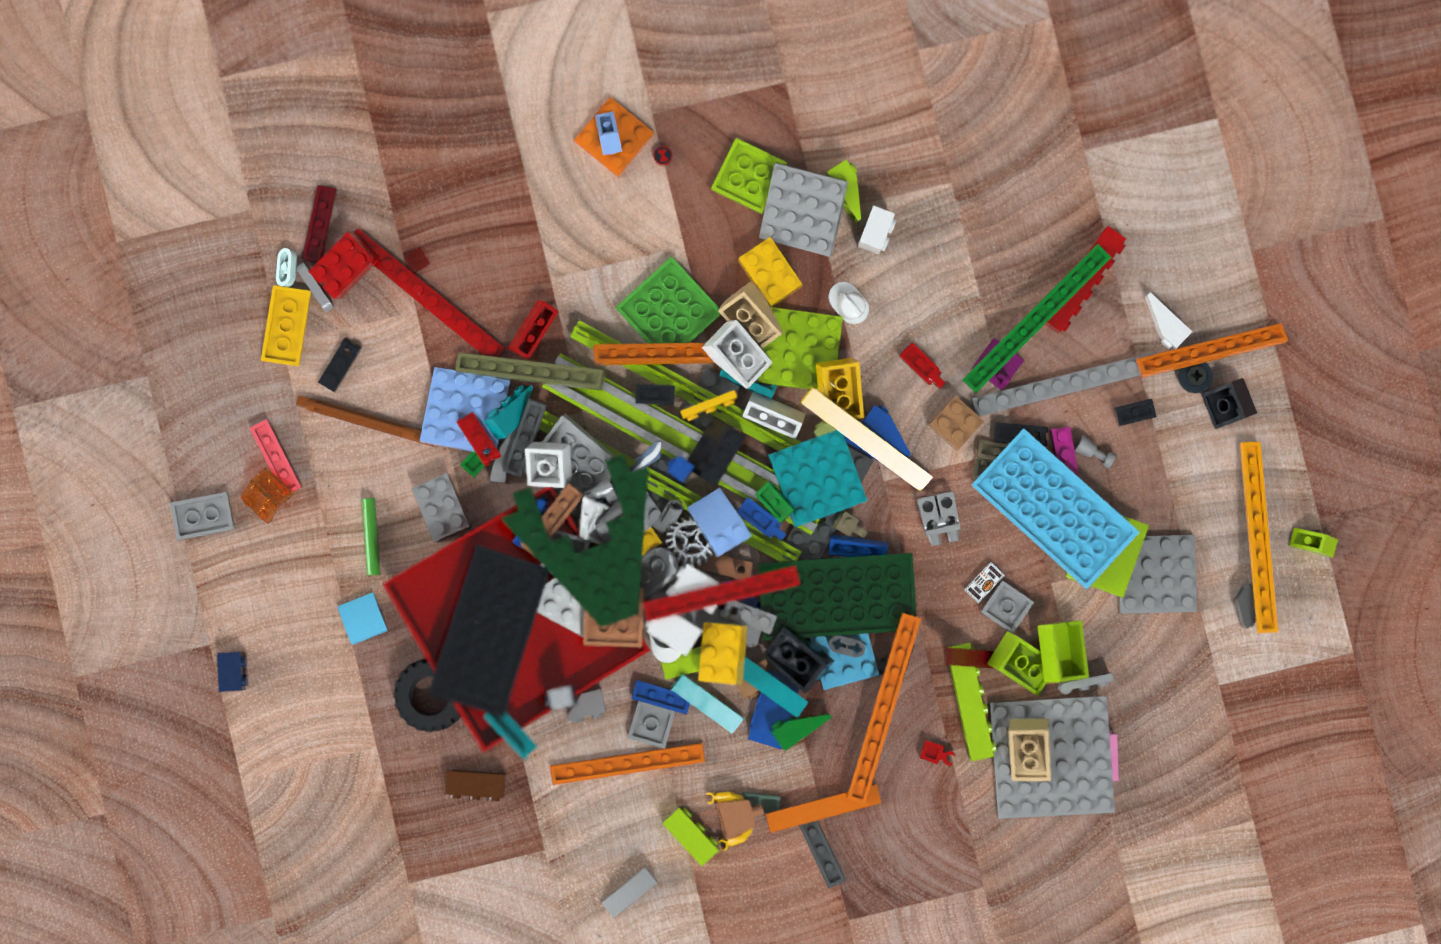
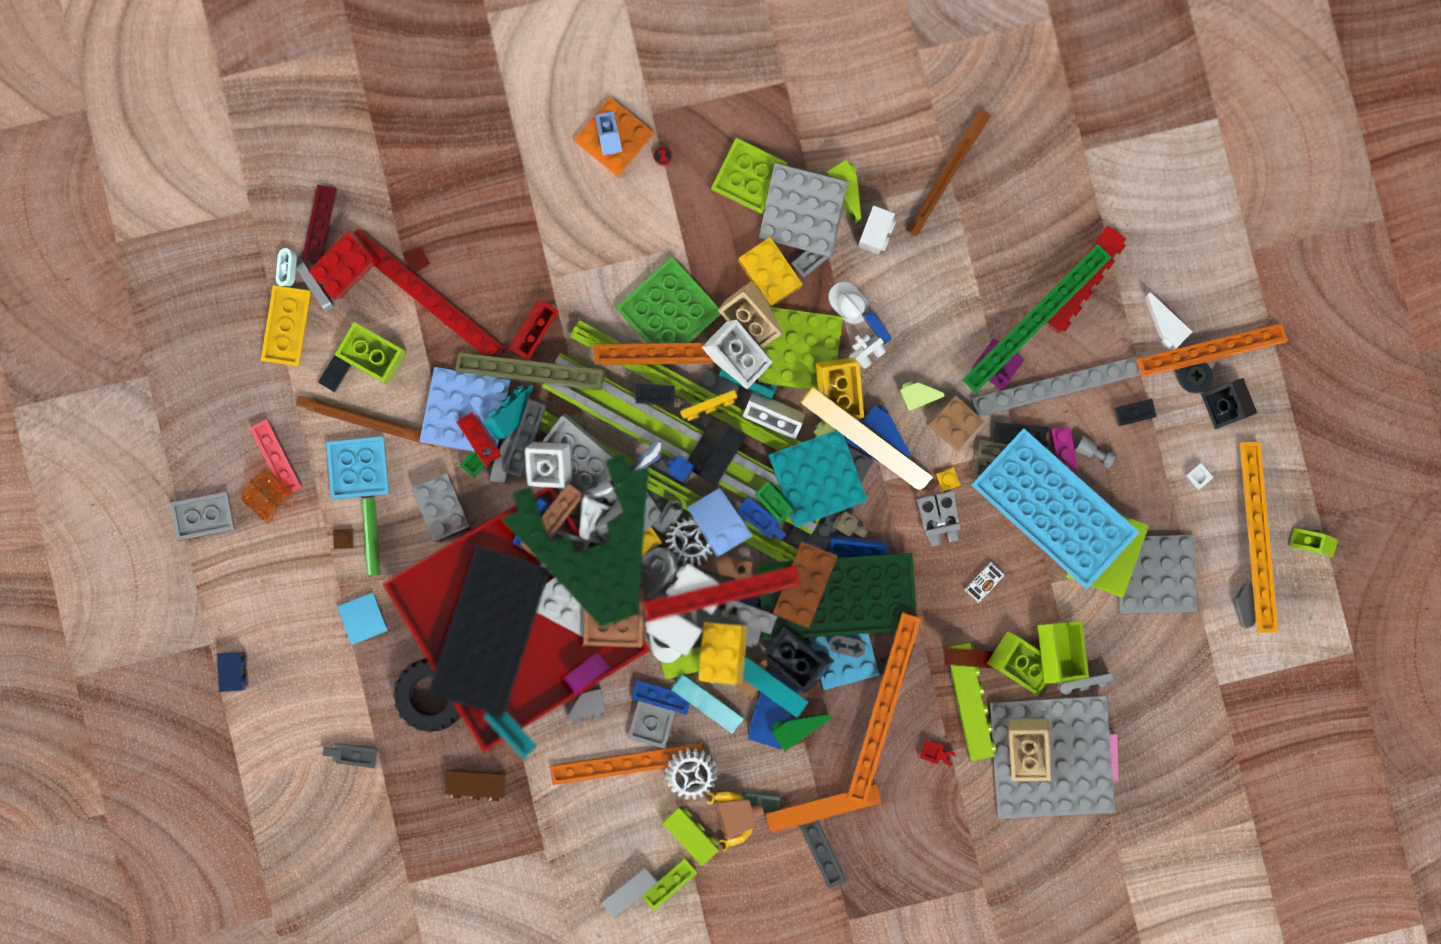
slope [544,686,577,710] -> none
red hinge [899,342,946,389] -> none
light grey plate [981,580,1034,634] -> none
none -> dark grey hinge [322,744,378,768]
none -> medium azure plate [326,437,390,500]
none -> reddish brown plate [333,529,354,549]
none -> lime slope [335,322,407,386]
none -> magenta slope [565,652,609,693]
none -> lime plate [641,858,698,911]
none -> white gear [665,748,717,800]
none -> dark orange plate [773,541,838,628]
none -> light grey plate [791,251,829,279]
none -> white hips [849,335,886,369]
none -> blue beam [863,310,892,345]
none -> yellowish green slope [899,381,944,412]
none -> dark orange piece [906,109,991,237]
none -> yellow plate [935,468,960,492]
none -> white plate [1185,463,1214,490]

